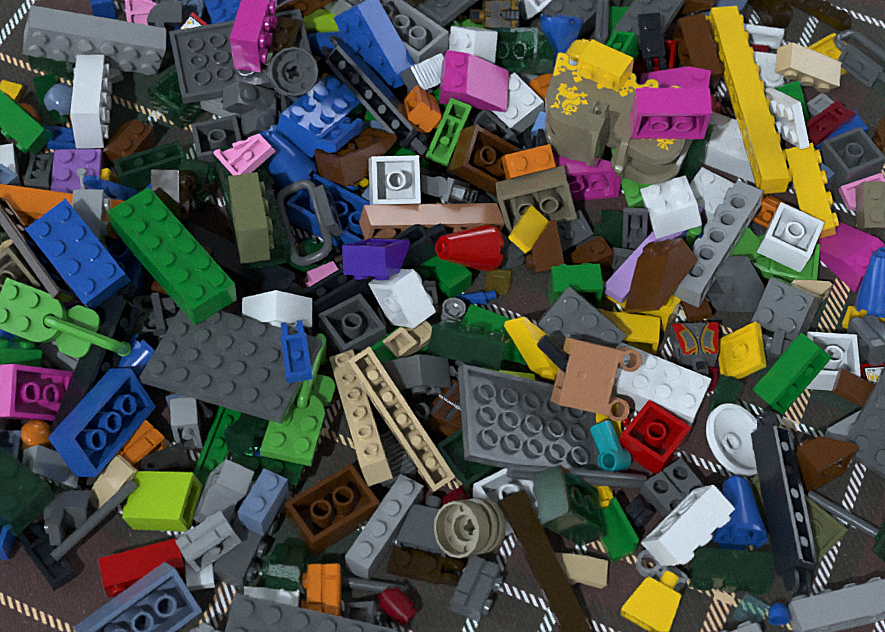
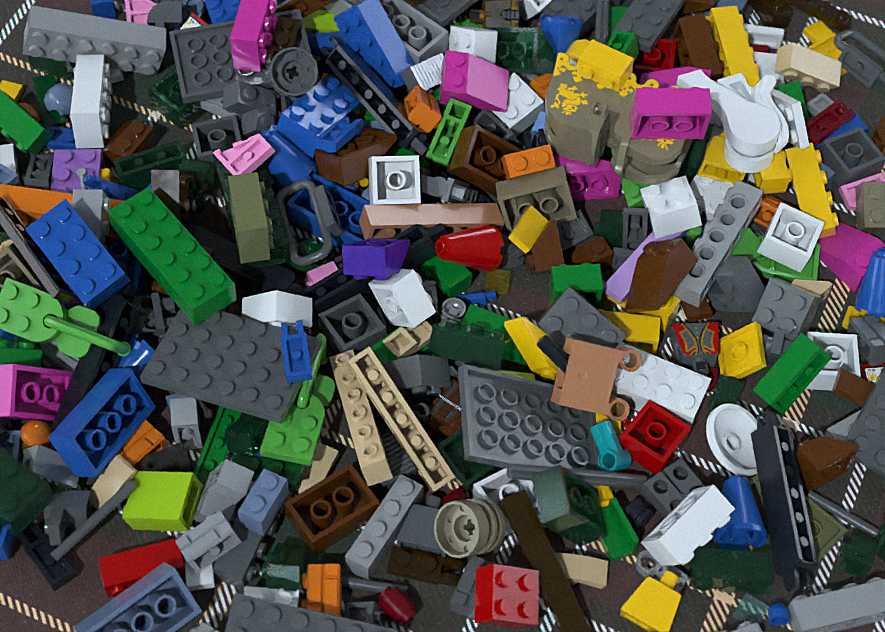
black hinge [637,12,666,73] -> none
none -> tan slope [293,442,339,494]
none -> red brick [474,564,539,629]
none -> white animal [676,70,789,173]
none -> yellow torso [697,132,746,185]
none -> yellow tile [803,20,833,44]
none -> clear green brick [839,534,879,579]

